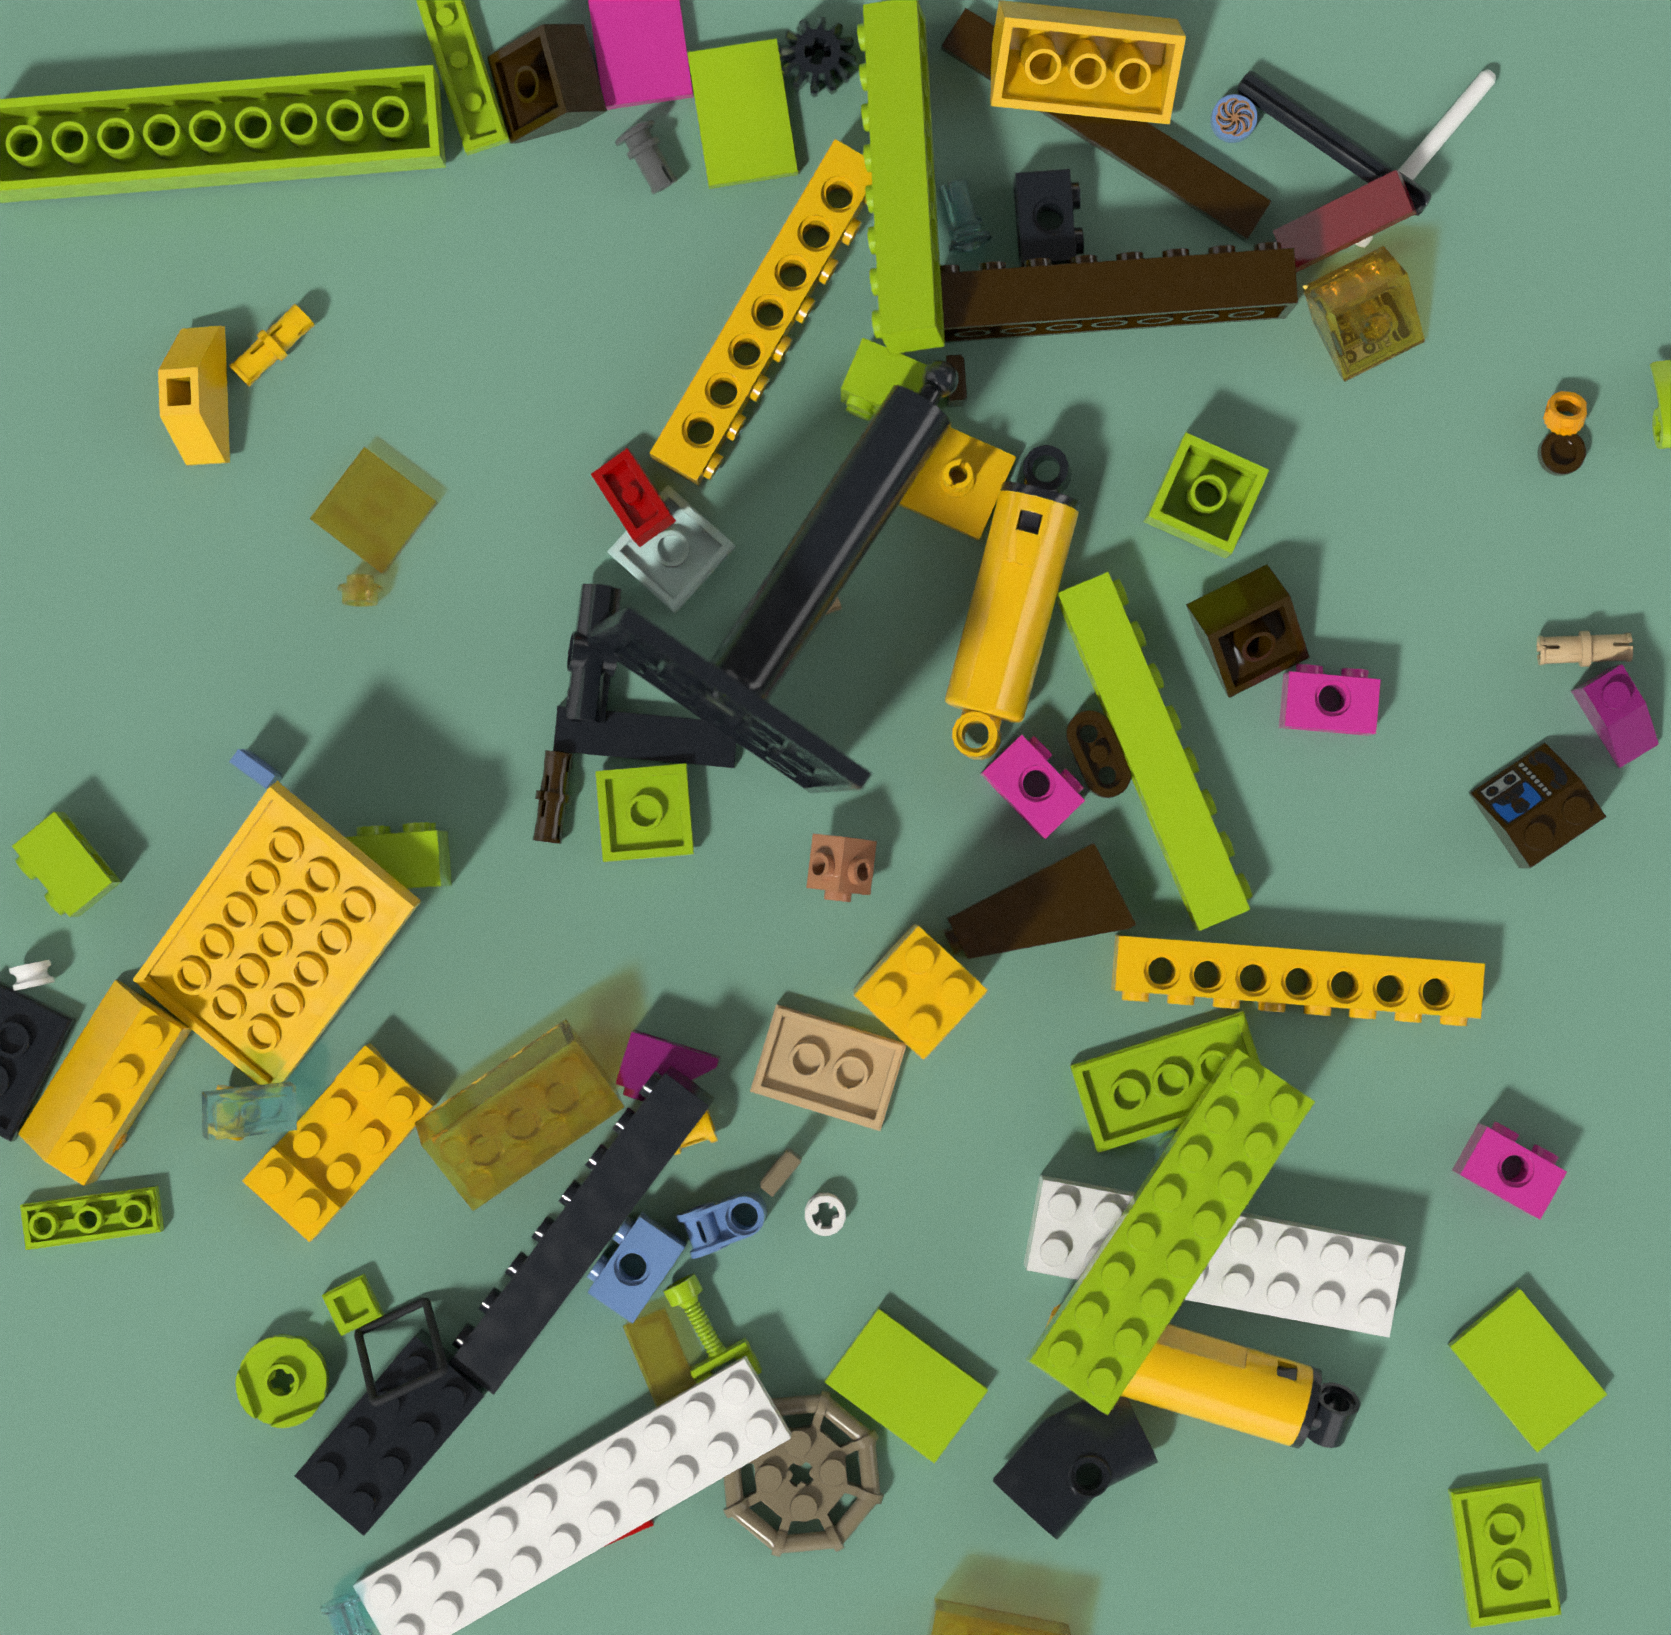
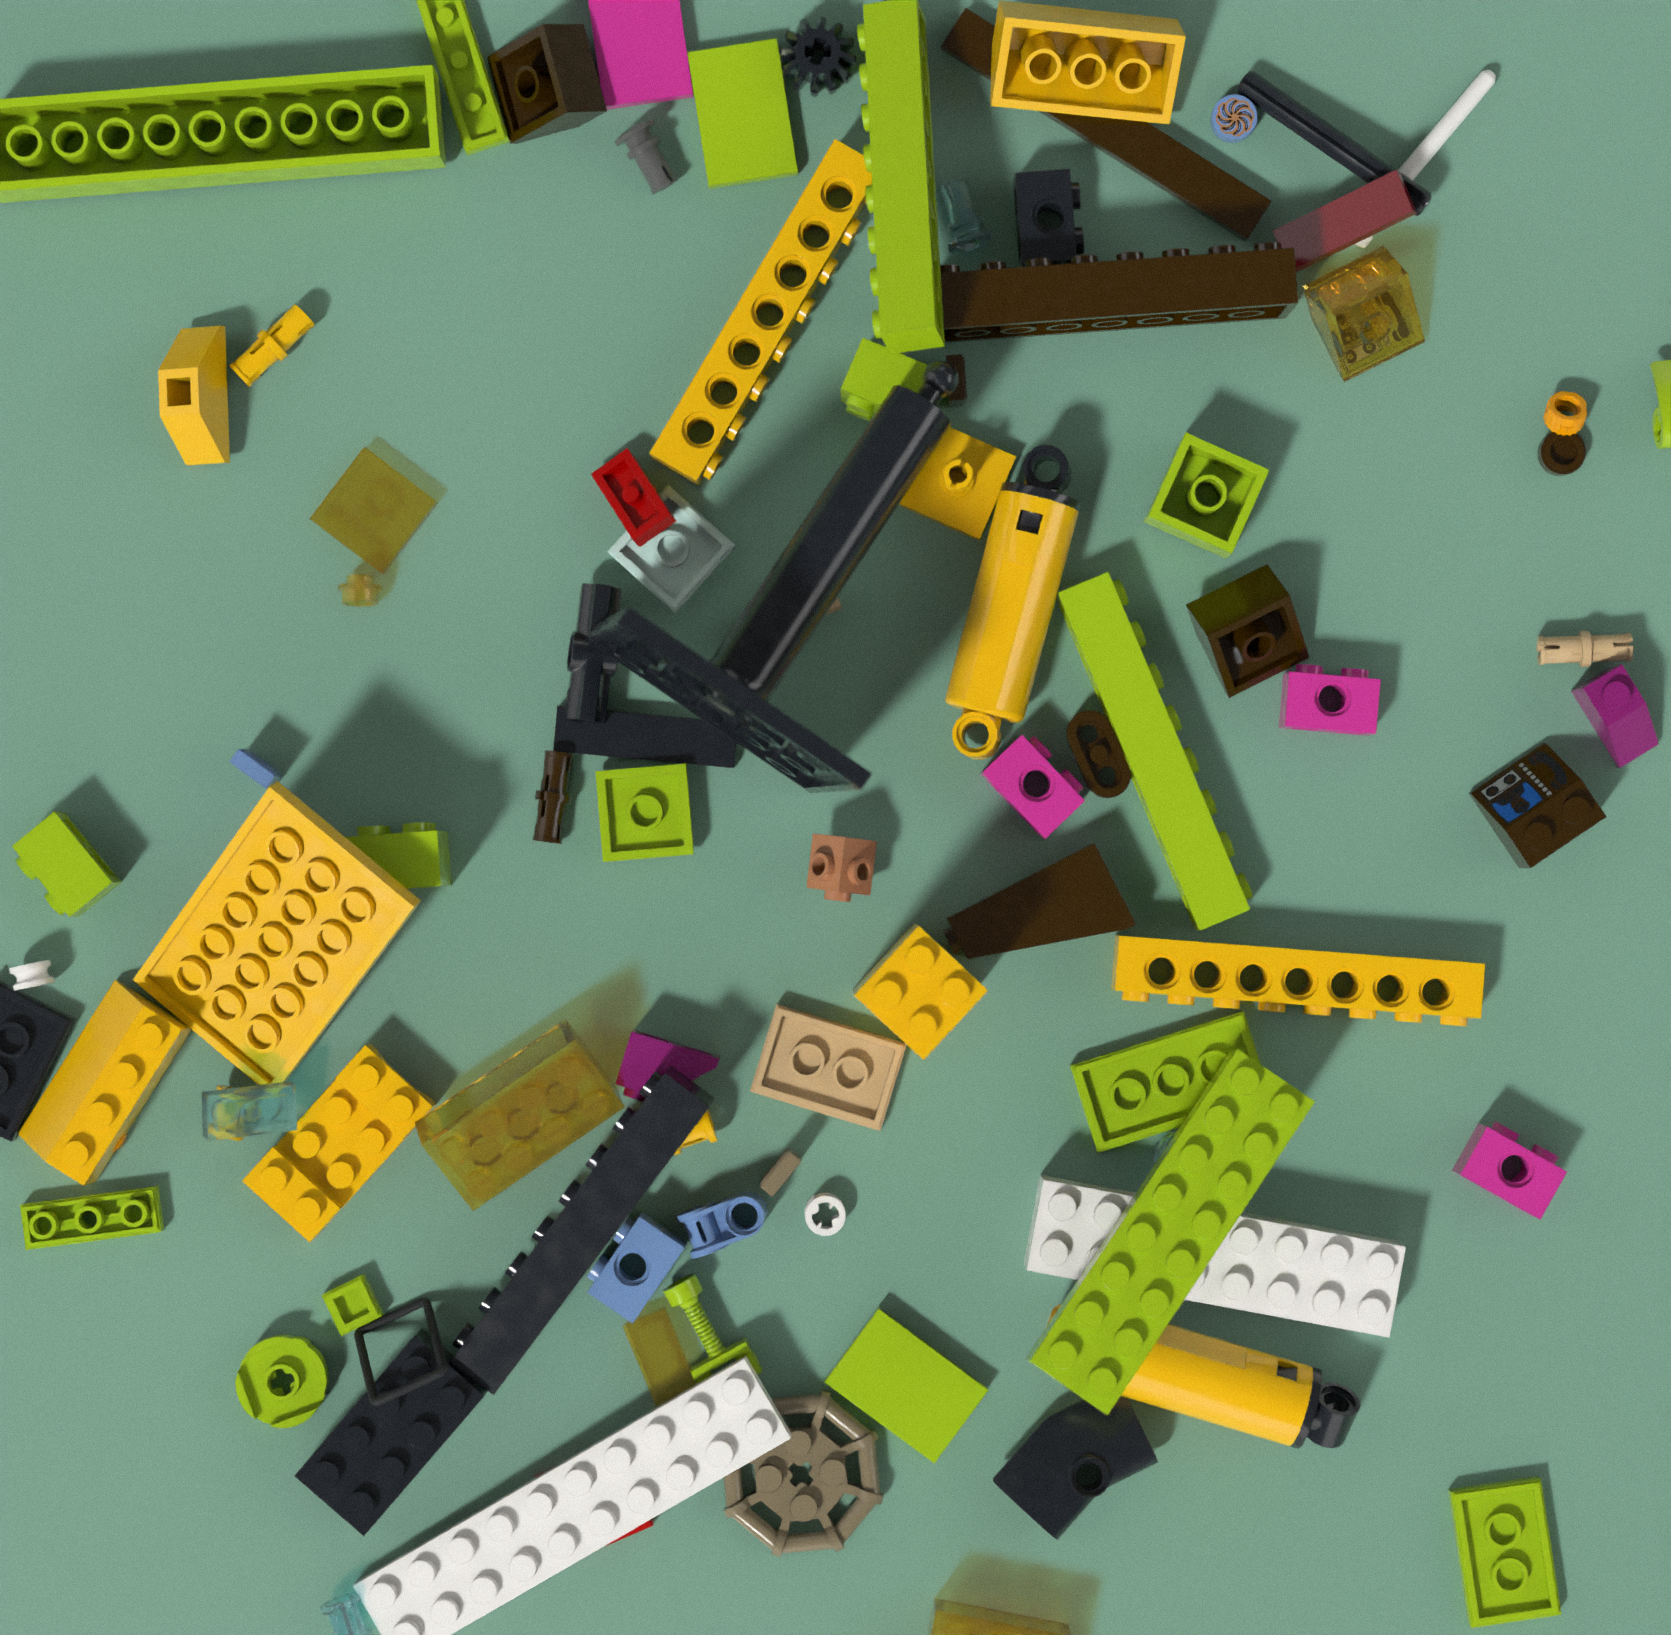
lime tile [1447,1287,1608,1453] -> none

